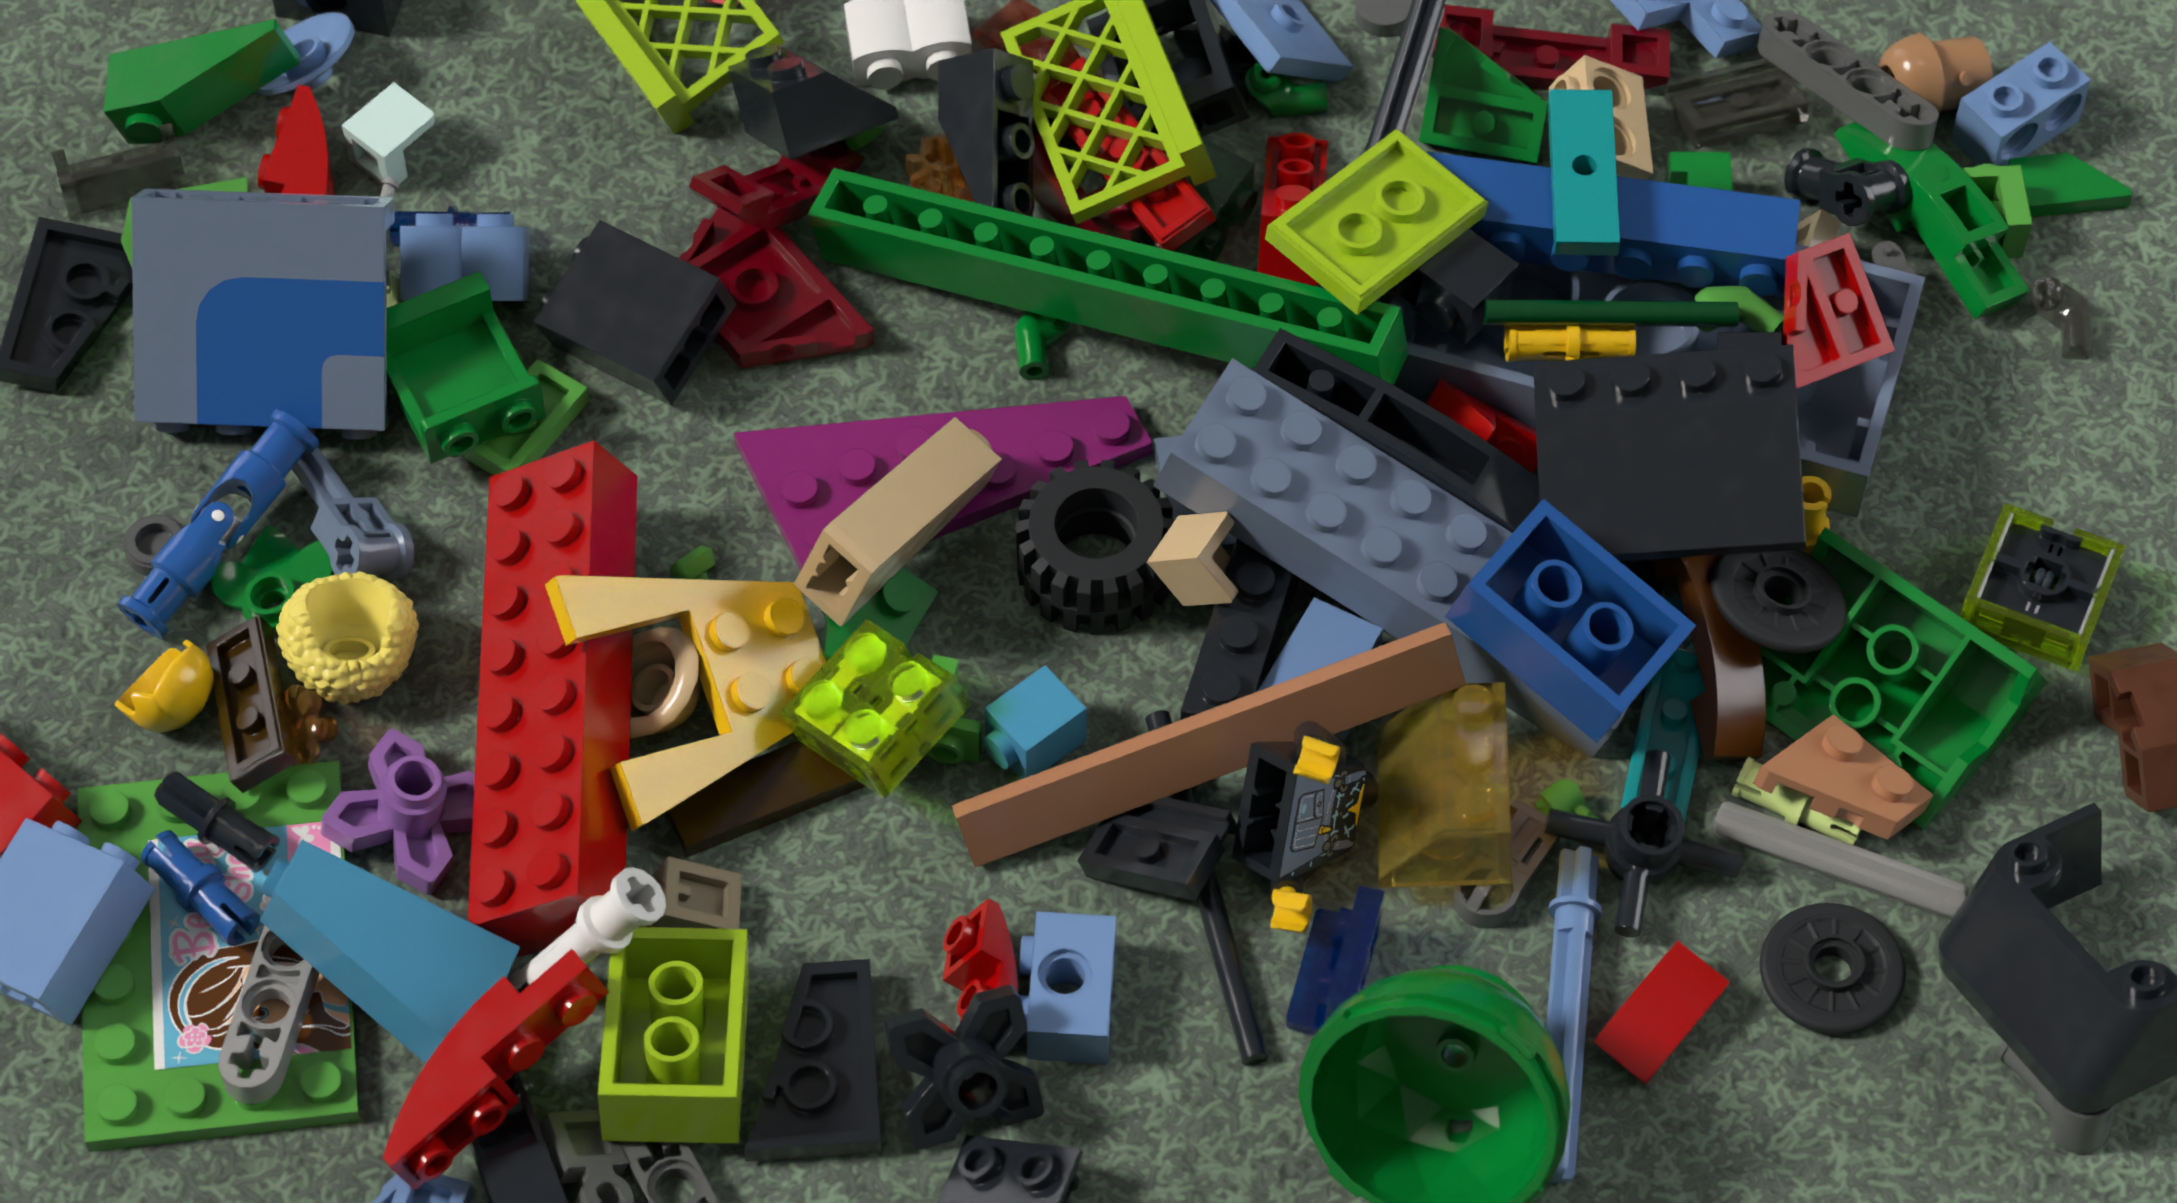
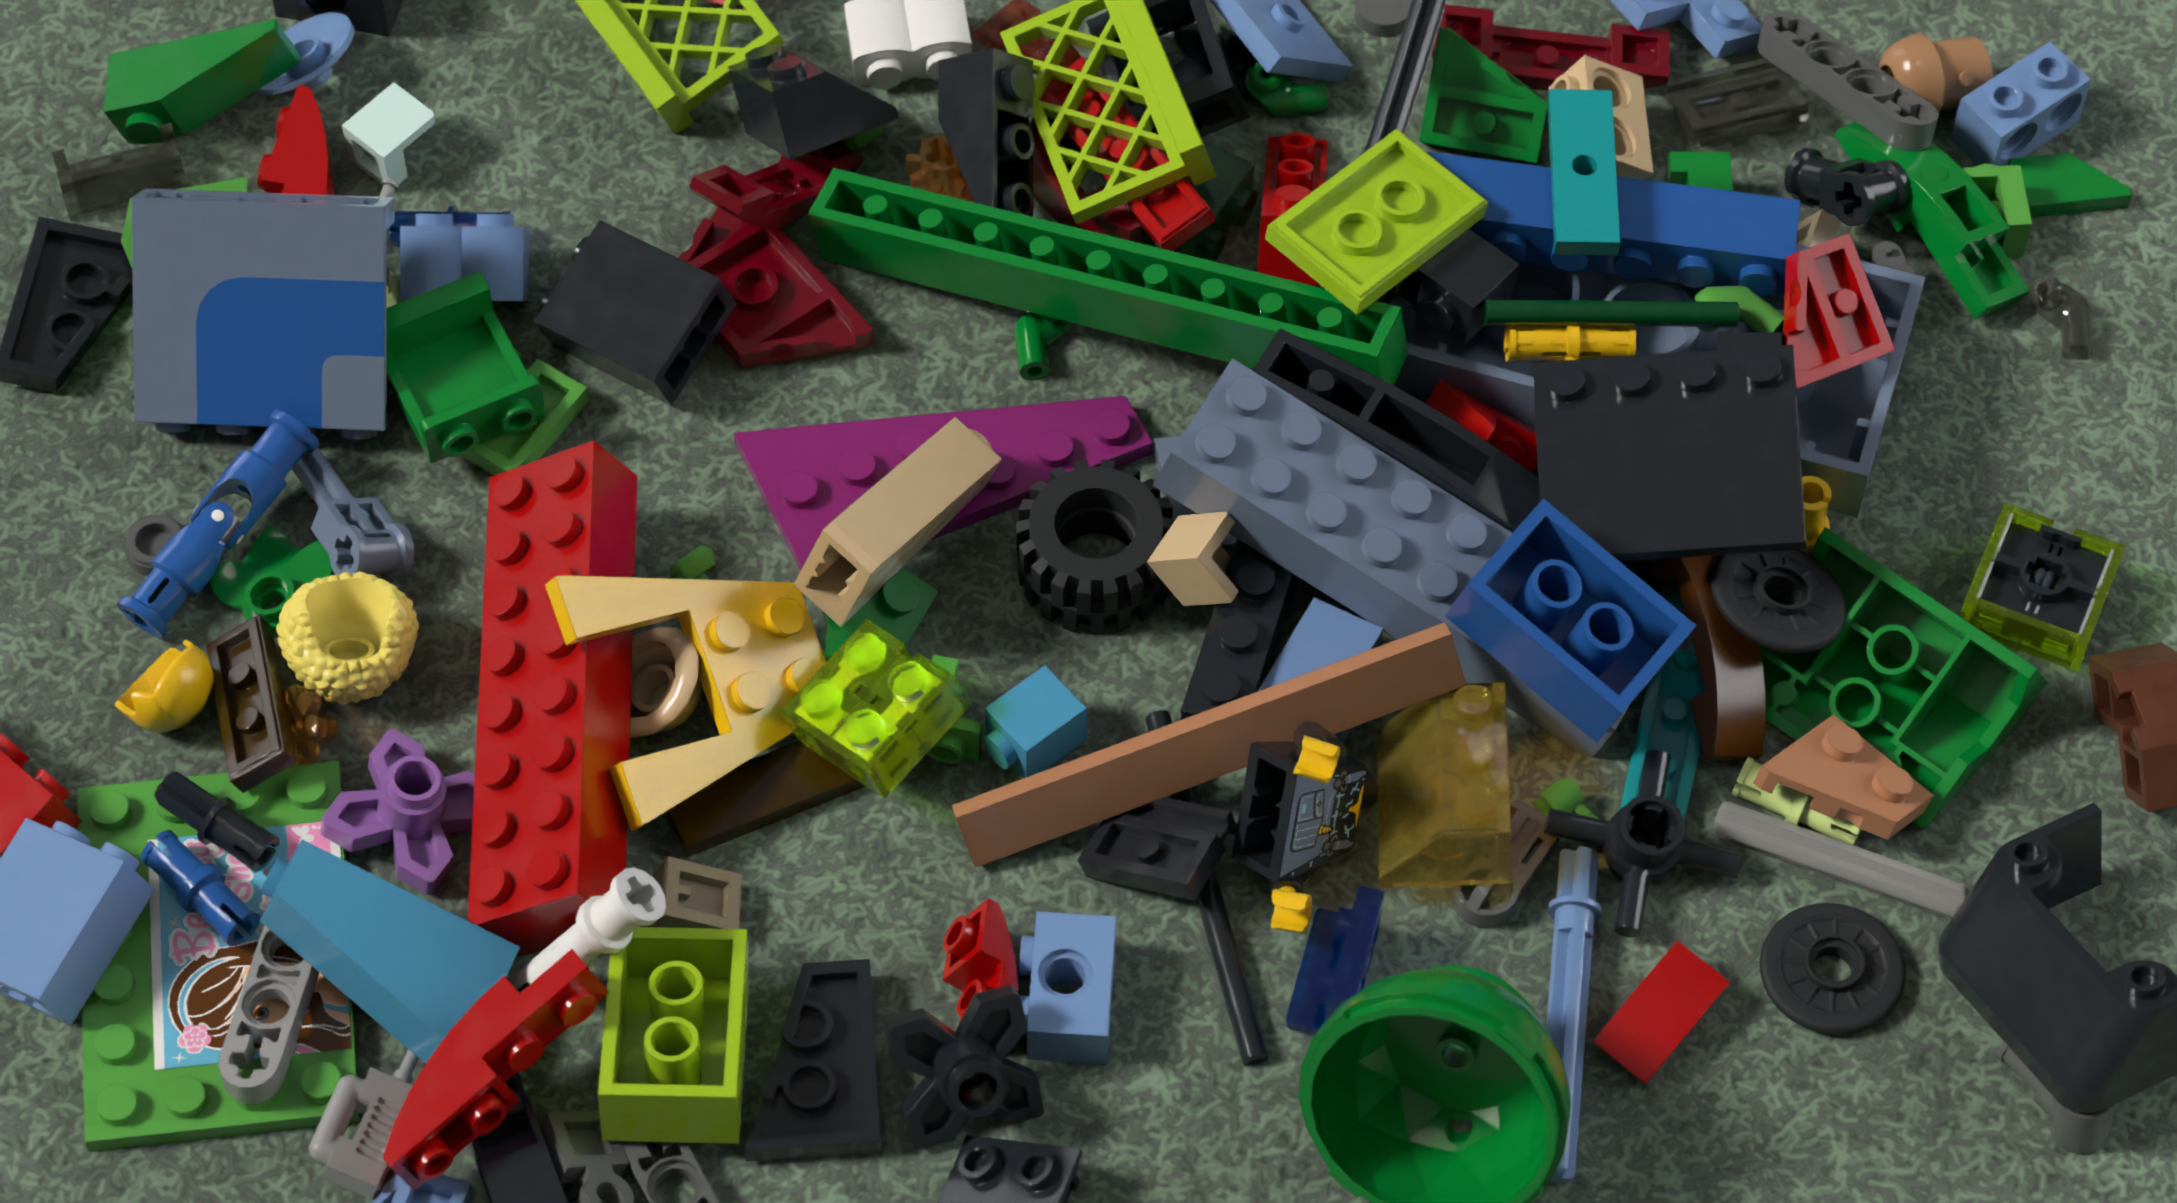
none -> light grey piece [309,1049,419,1199]

